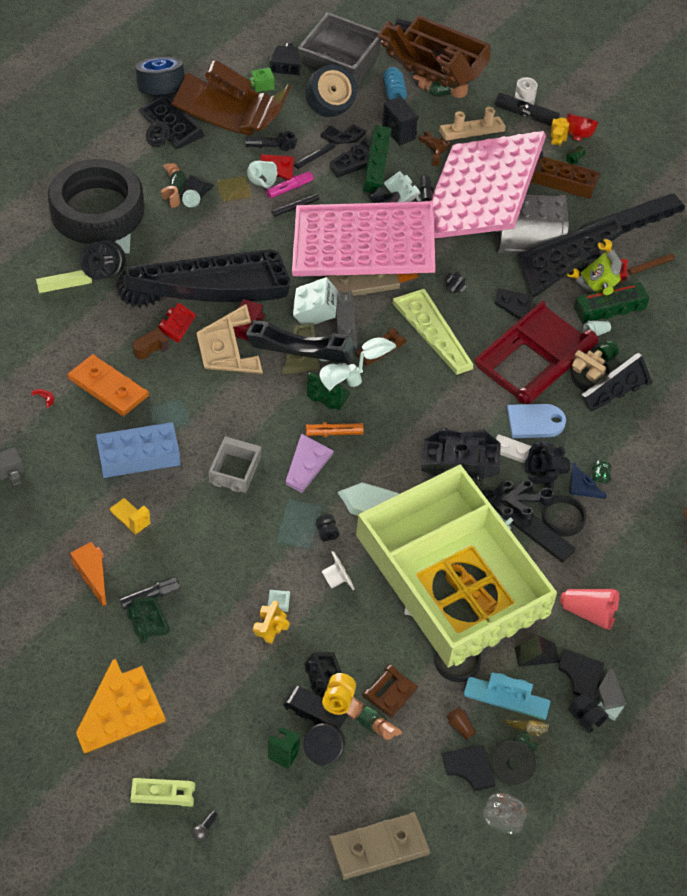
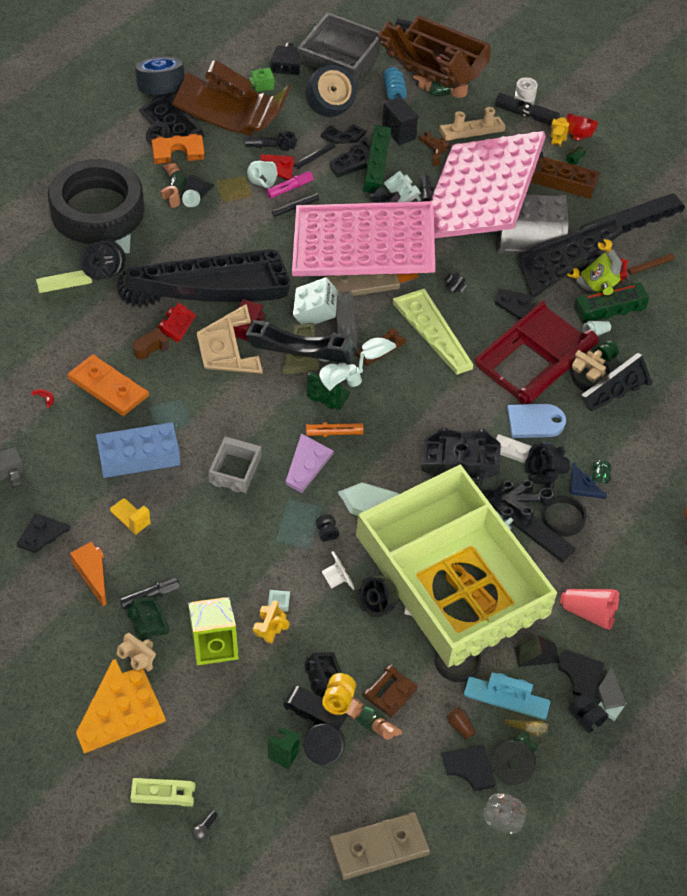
none -> black wing [17,513,71,553]
none -> tan hips [117,633,156,671]
none -> orange arch [152,134,204,164]
none -> lime slope [188,597,239,665]
none -> black cylinder [357,576,399,617]

